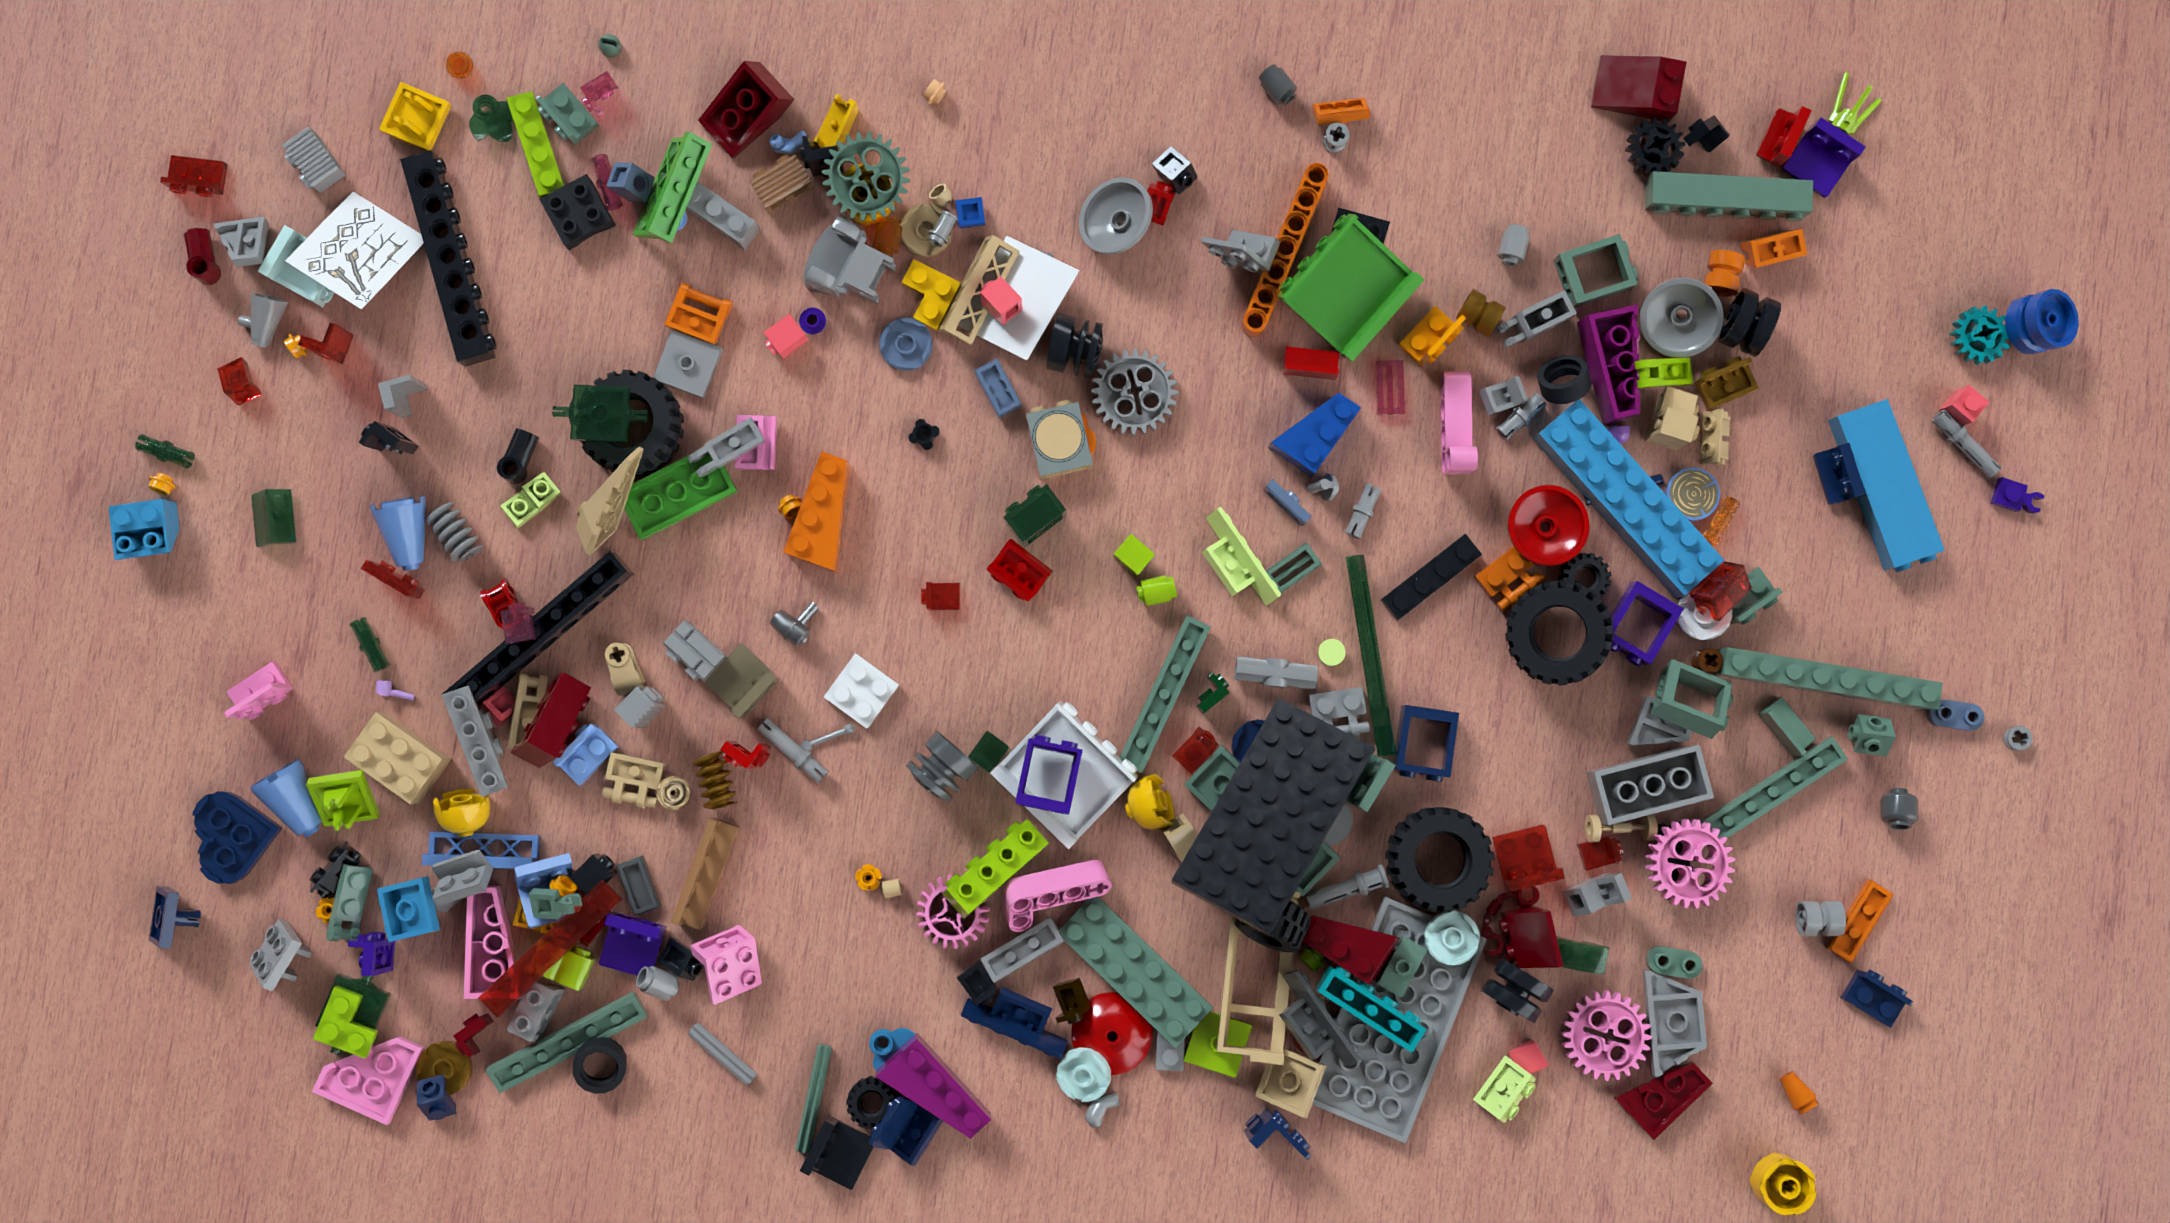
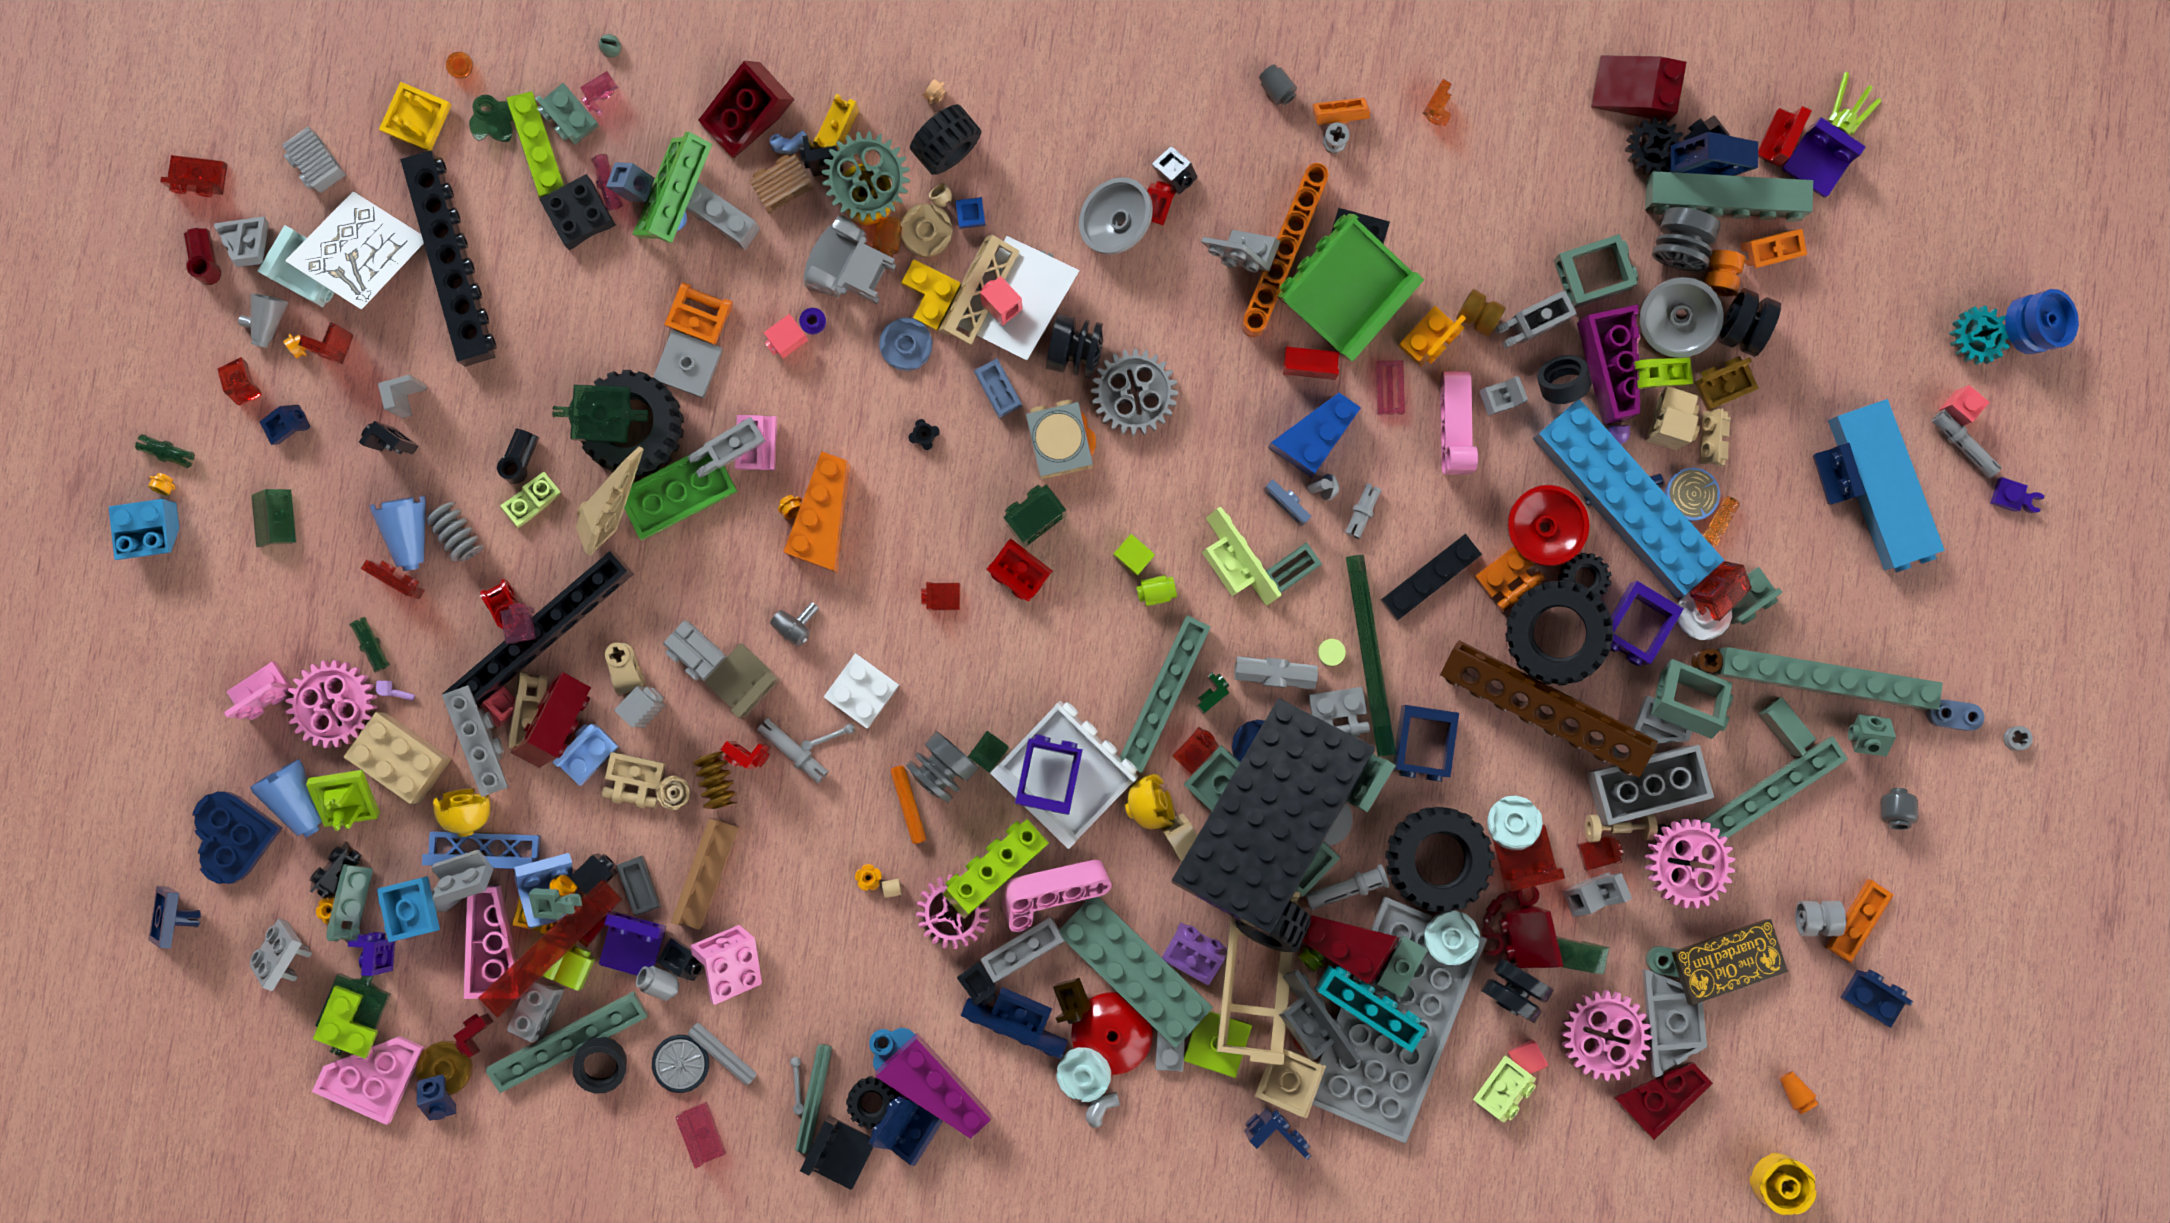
light grey pin [928,210,958,247] -> none
light grey pin [1495,392,1547,441] -> none
light grey brick [1498,224,1530,266] -> none
none -> dark blue bracket [259,405,310,445]
none -> bright pink gear [286,660,378,748]
none -> light grey wheel [652,1035,709,1093]
none -> clear pink panel [675,1101,726,1169]
none -> light grey hinge [790,1057,804,1115]
none -> orange axle [890,765,926,844]
none -> black tyre [910,104,982,175]
none -> medium lavender bracket [1162,922,1227,986]
none -> clear orange bracket [1422,79,1452,126]
none -> reddish brown brick [1440,640,1658,778]
none -> light aqua tile [1487,796,1543,850]
none -> dark grey wheel [1652,207,1720,272]
none -> dark blue window [1671,132,1758,176]
none -> dark brown tile [1671,919,1788,1005]

